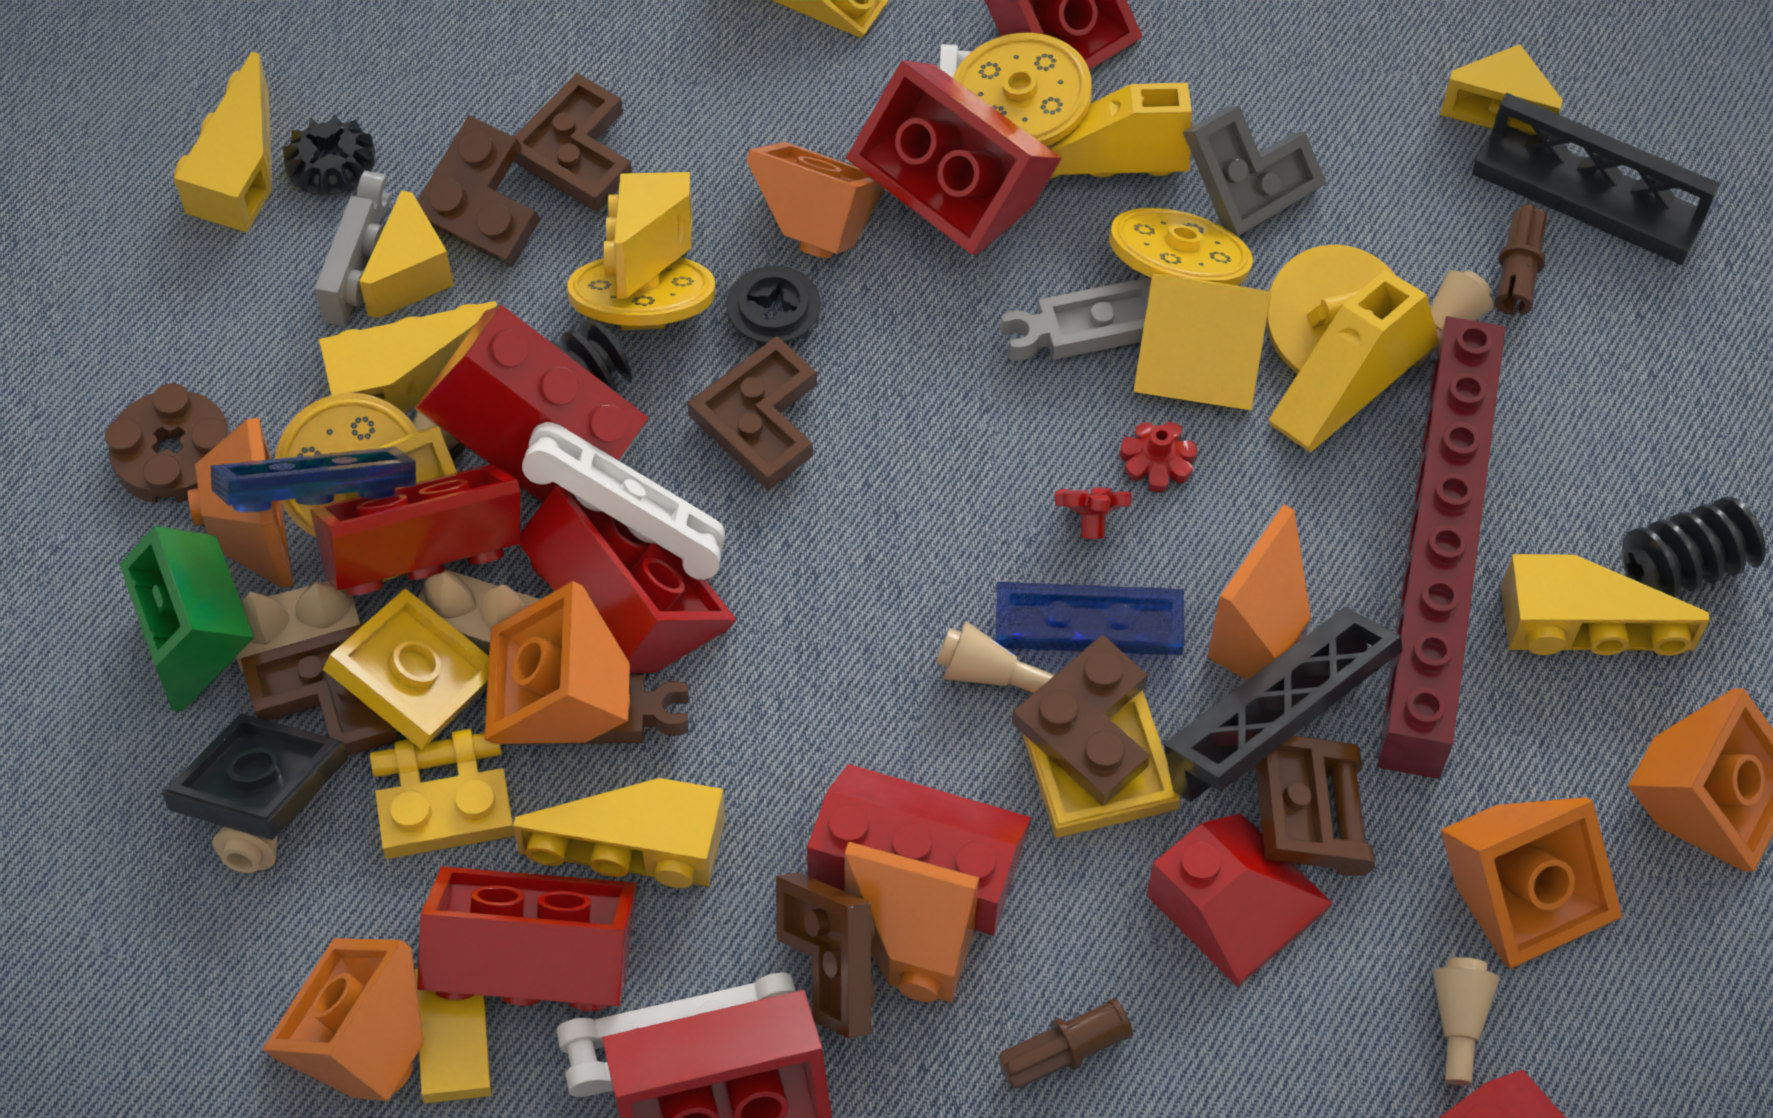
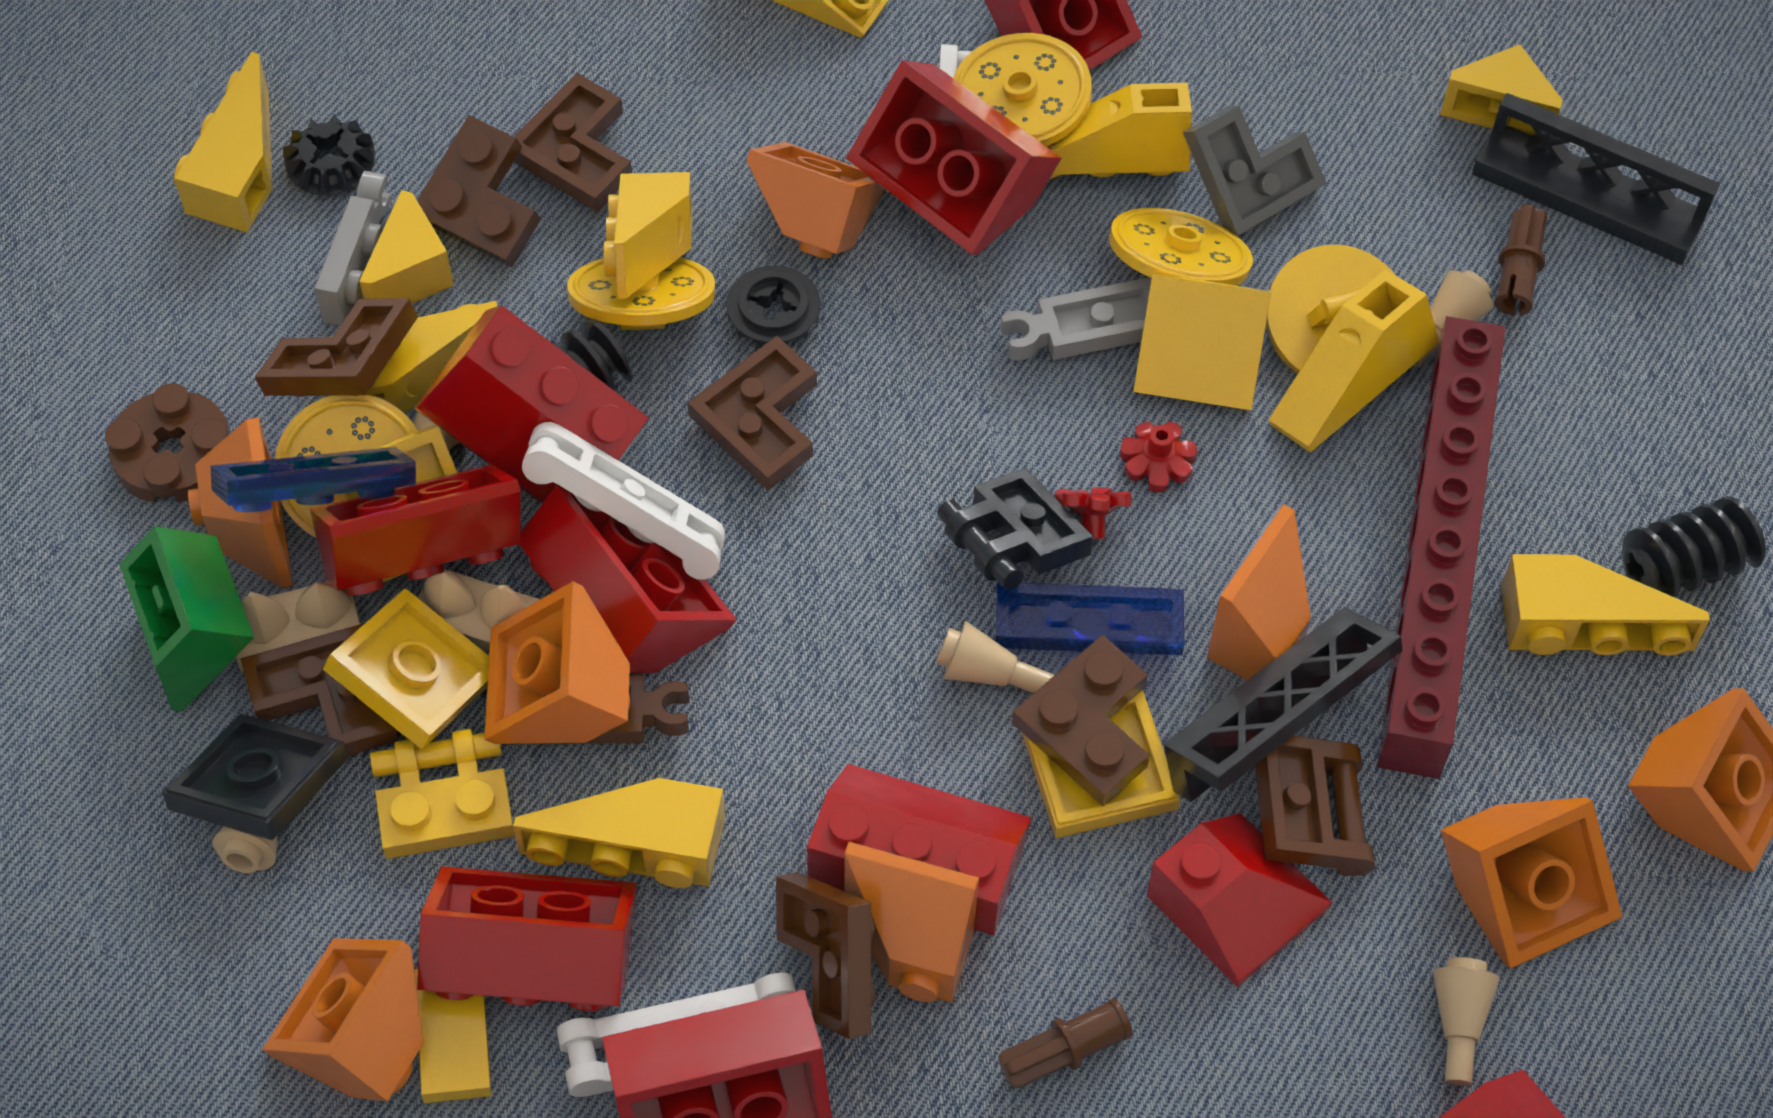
none -> reddish brown plate [255,298,418,397]
none -> black plate [937,468,1093,590]

